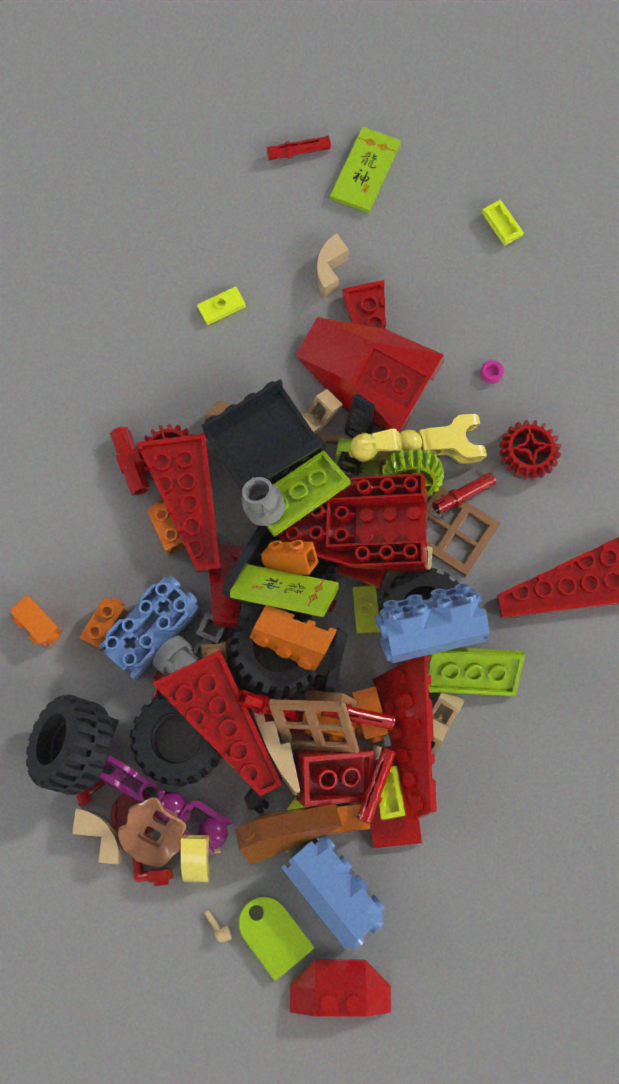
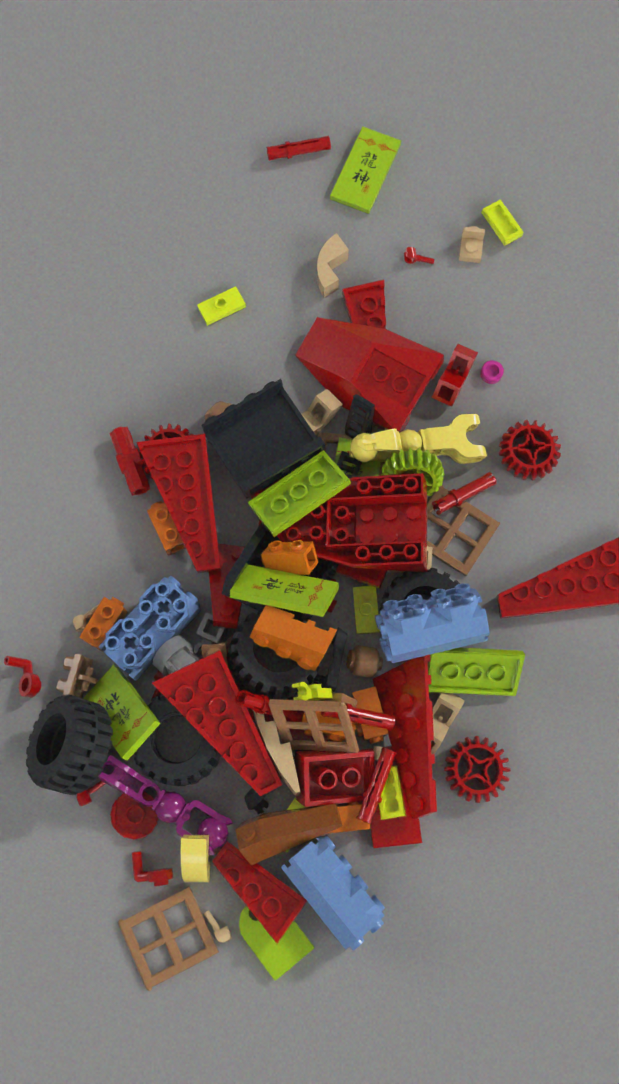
orange brick [9,595,63,647] -> none
tan brick [72,809,123,864] -> none
nougat piece [118,797,186,867] -> none
light grey piece [241,477,285,526] -> none
red wedge [290,959,391,1017] -> none
none -> red plate [4,656,41,698]
none -> medium nougat hips [56,653,98,698]
none -> tan hand [73,604,99,632]
none -> lime tile [83,664,161,761]
none -> medium nougat window [118,887,219,991]
none -> red wing [212,841,307,944]
none -> neon yellow plate [292,682,333,701]
none -> medium nougat head [346,645,383,678]
none -> red hand [404,247,435,264]
none -> red brick [432,344,478,407]
none -> red gear [444,736,511,803]
none -> tan bracket [459,226,485,263]

